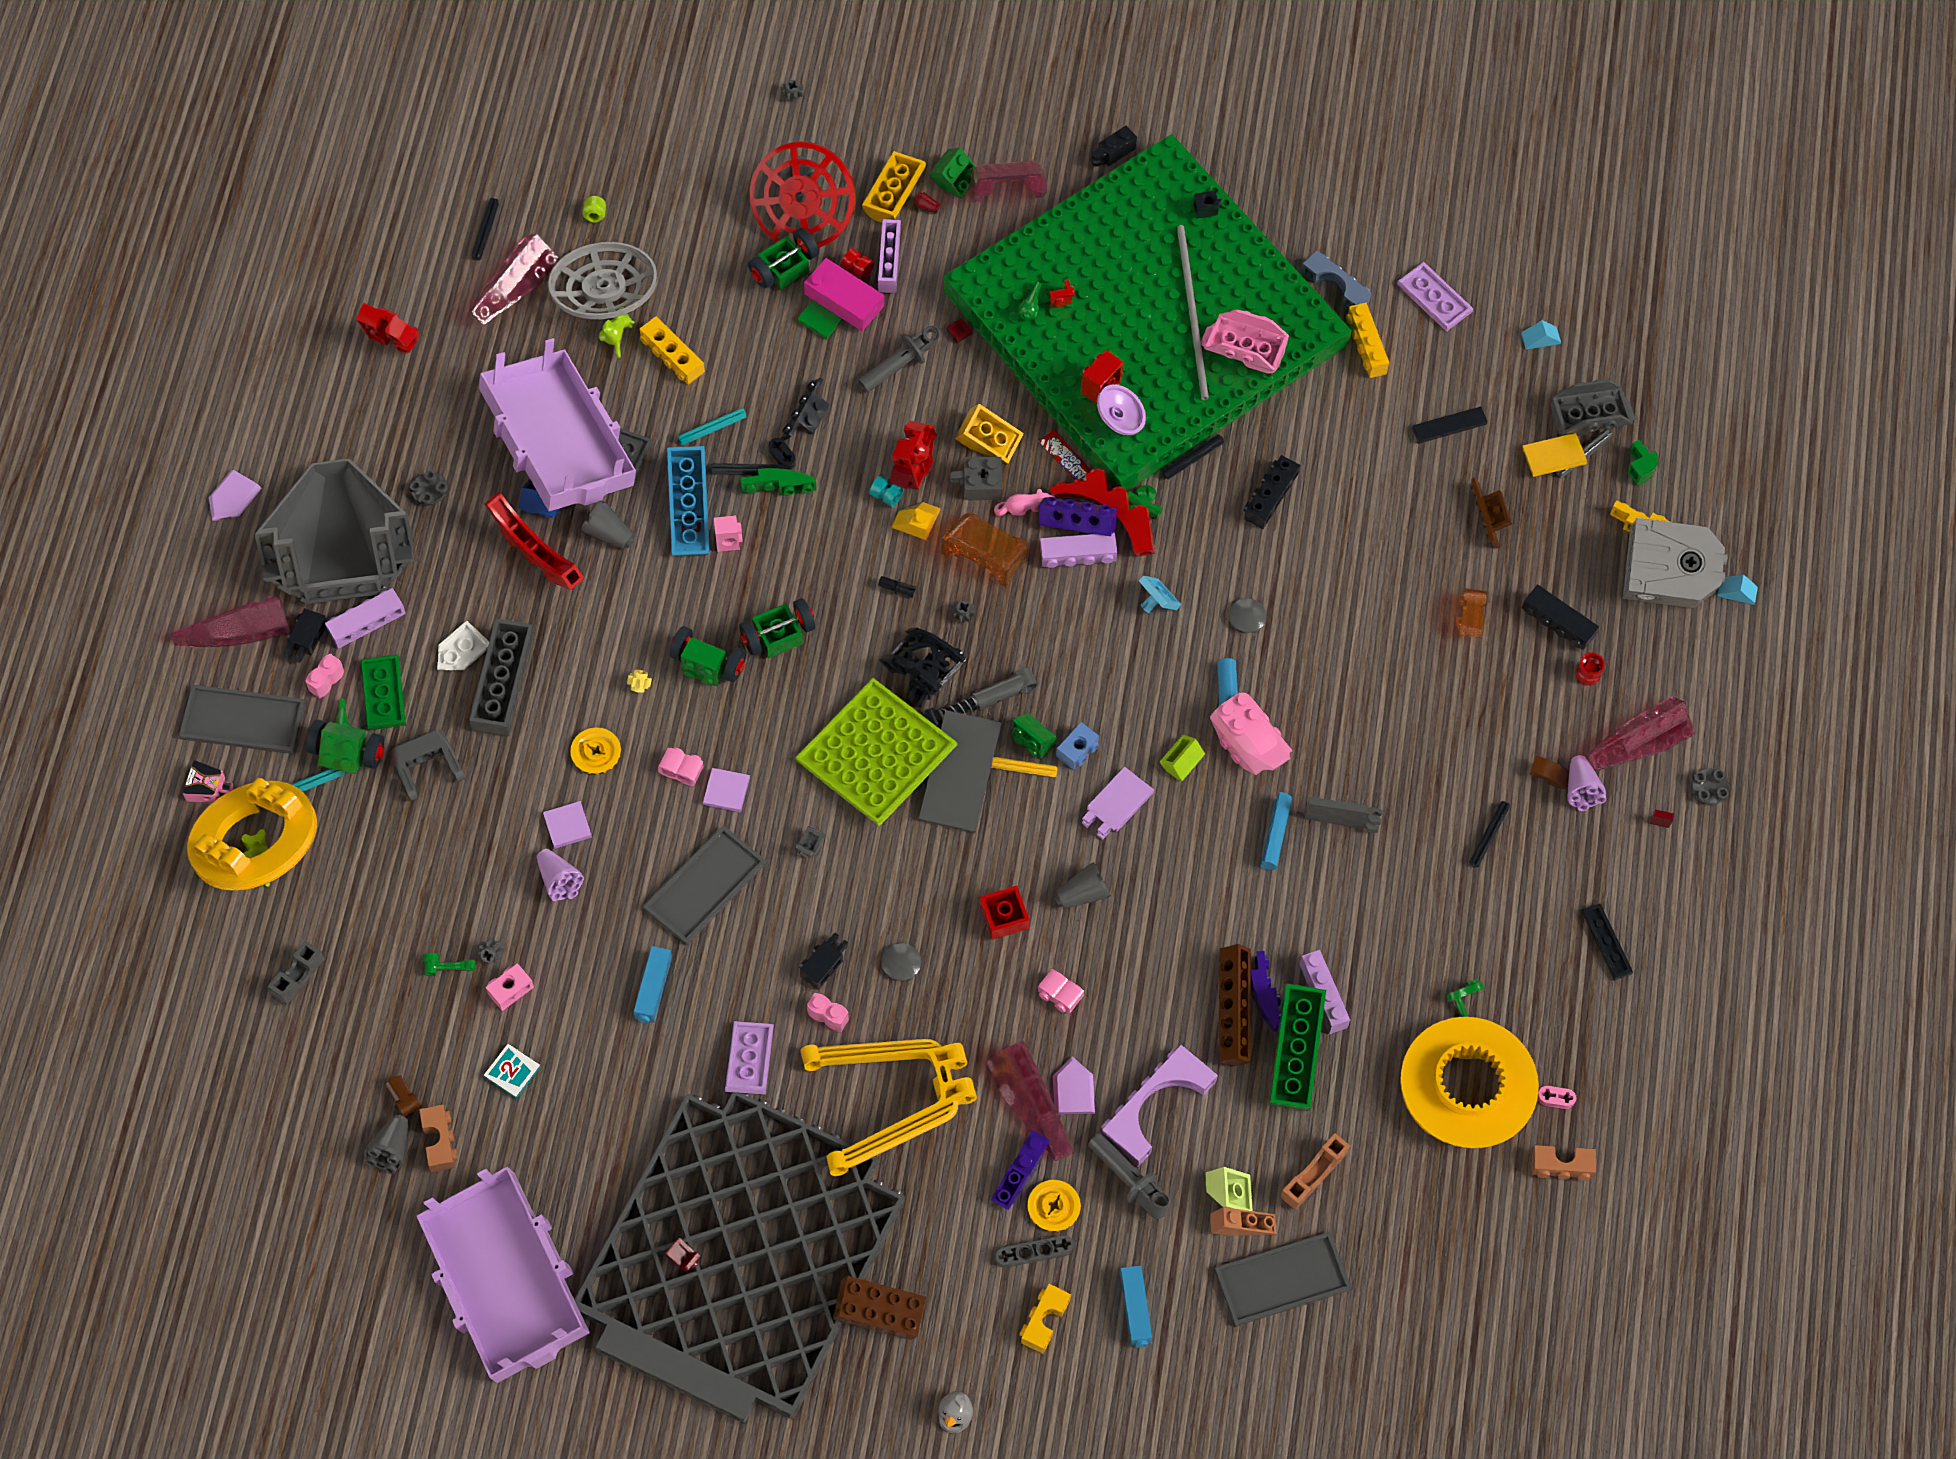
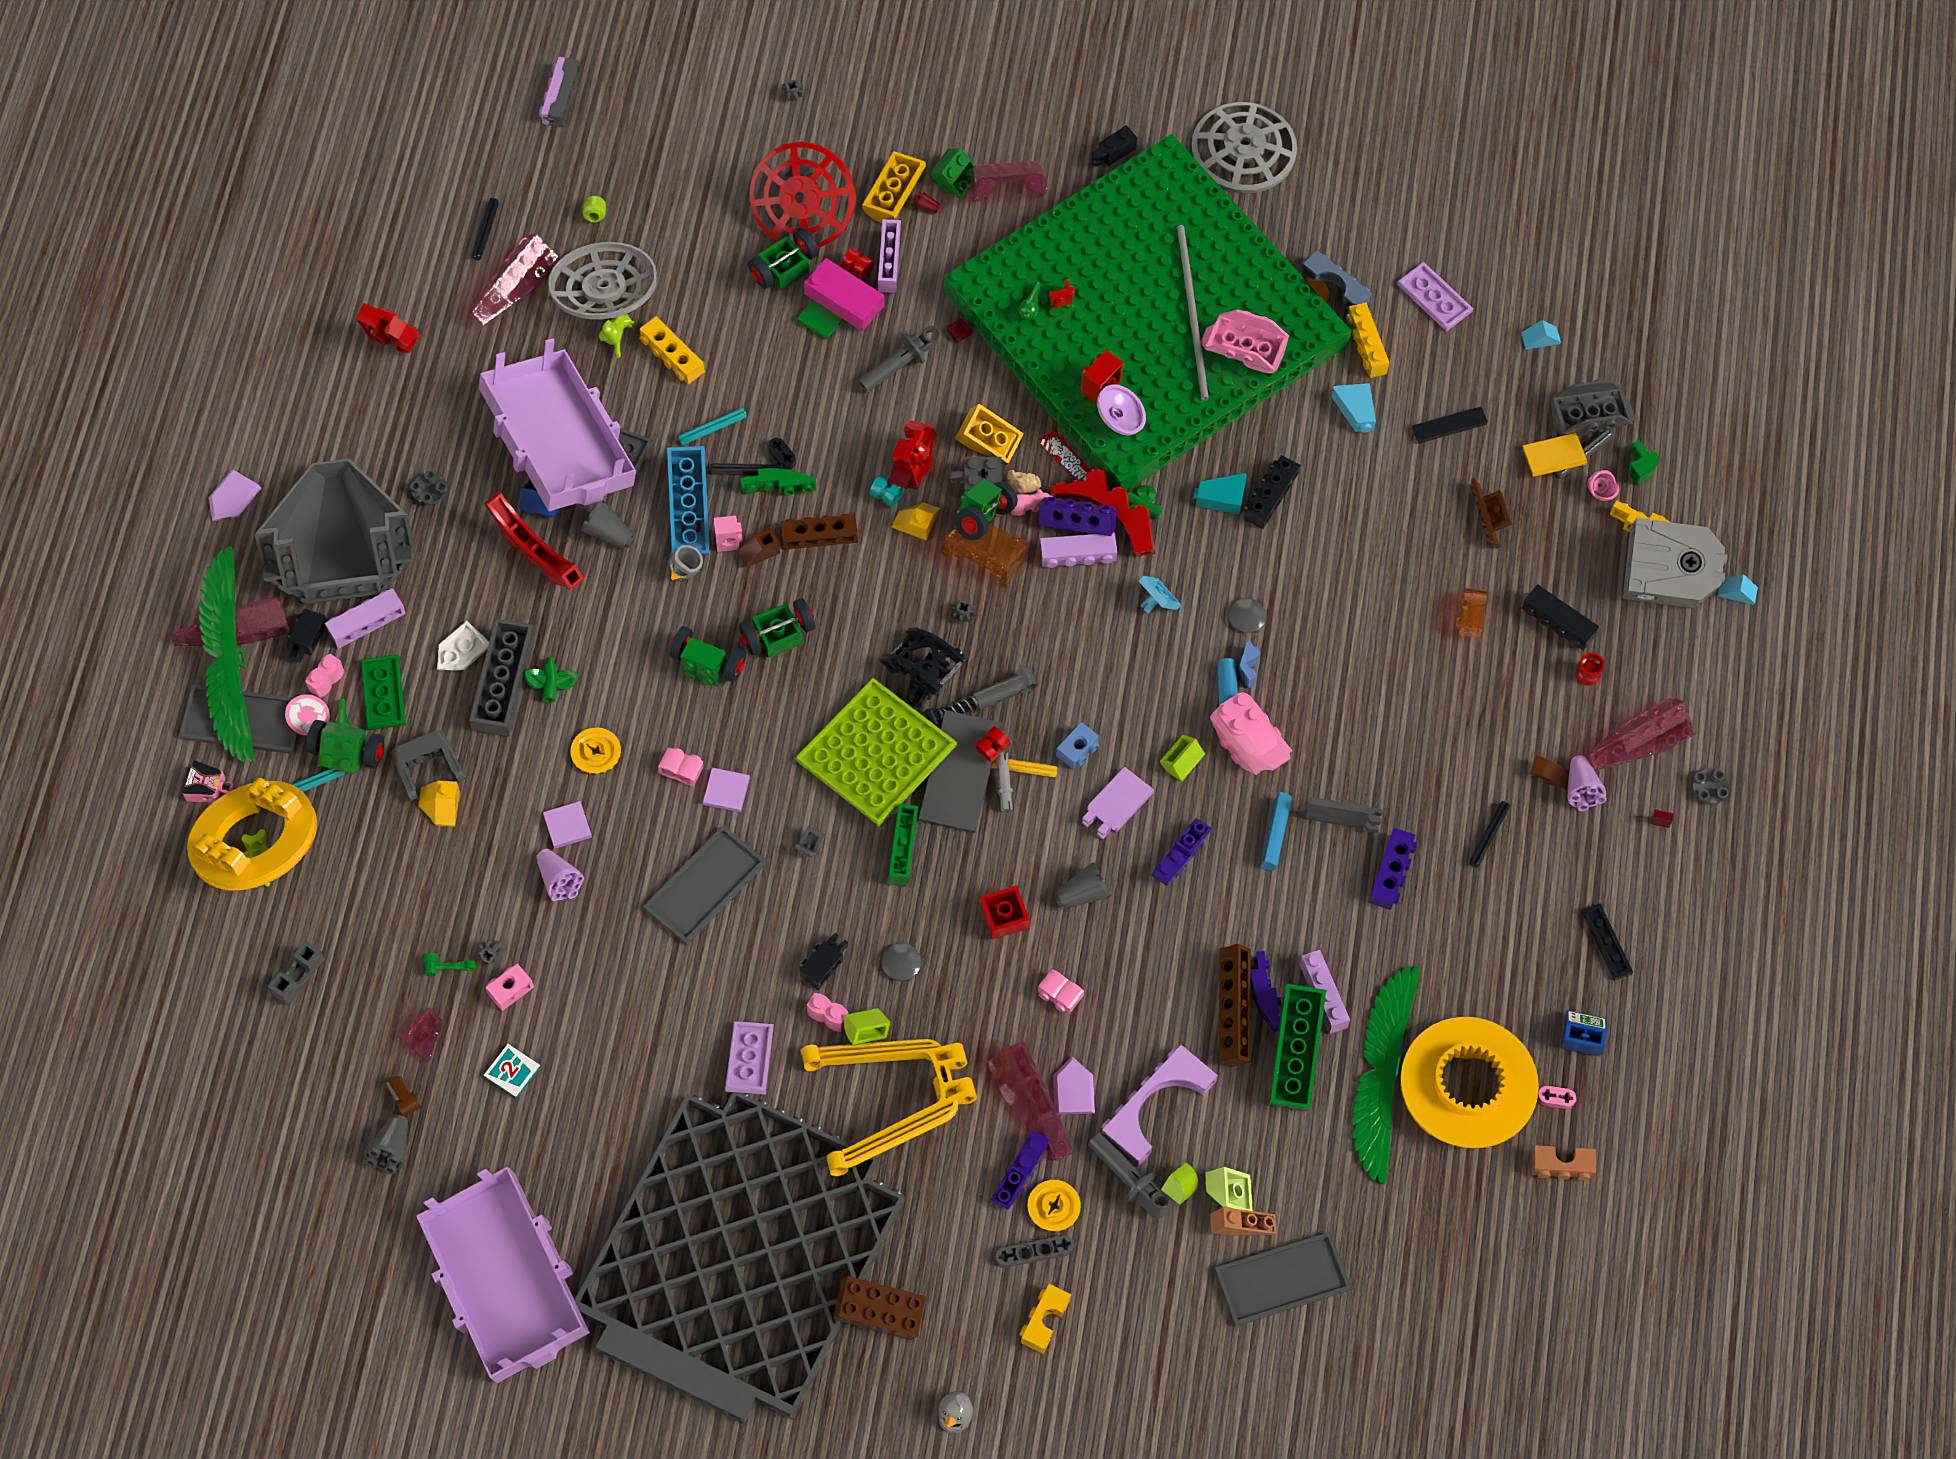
nougat arch [419,1104,458,1173] -> none
light yellow gear [627,670,652,693] -> none
dark azure brick [634,946,672,1023] -> none
bracket [664,1238,700,1270] -> none
black bracket [781,378,830,441] -> none
black axle [878,576,916,598] -> none
green slope [1012,713,1057,760] -> none
dark azure brick [1120,1266,1152,1348] -> none
black axle [1162,434,1224,479] -> none
black brick [1193,190,1221,218] -> none
nougat arch [1280,1133,1350,1211] -> none
green piece [1445,979,1484,1017] -> none
none -> green piece [199,546,254,762]
none -> sticker [285,695,330,736]
none -> clear pink slope [399,1007,443,1062]
none -> yellow slope [419,781,460,827]
none -> green plant [524,657,578,703]
none -> dark grey piece [539,57,581,128]
none -> light grey piece [669,545,703,580]
none -> reddish brown slope [738,528,780,567]
none -> reddish brown brick [781,514,858,550]
none -> lime brick [844,1008,890,1045]
none -> green brick [887,803,918,886]
none -> brick [955,478,1018,540]
none -> red wheel [974,726,1011,763]
none -> light grey pin [996,752,1013,812]
none -> tan hair [1006,470,1041,494]
none -> dark purple slope [1151,818,1212,886]
none -> lime brick [1161,1163,1198,1205]
none -> light grey dish [1191,102,1297,193]
none -> teal slope [1193,473,1247,515]
none -> medium blue slope [1238,641,1260,688]
none -> reddish brown slope [1306,277,1331,303]
none -> medium azure slope [1331,383,1376,433]
none -> green piece [1352,966,1420,1185]
none -> dark purple brick [1369,827,1417,910]
none -> blue slope [1560,1010,1607,1056]
none -> bright pink helmet [1587,470,1619,501]

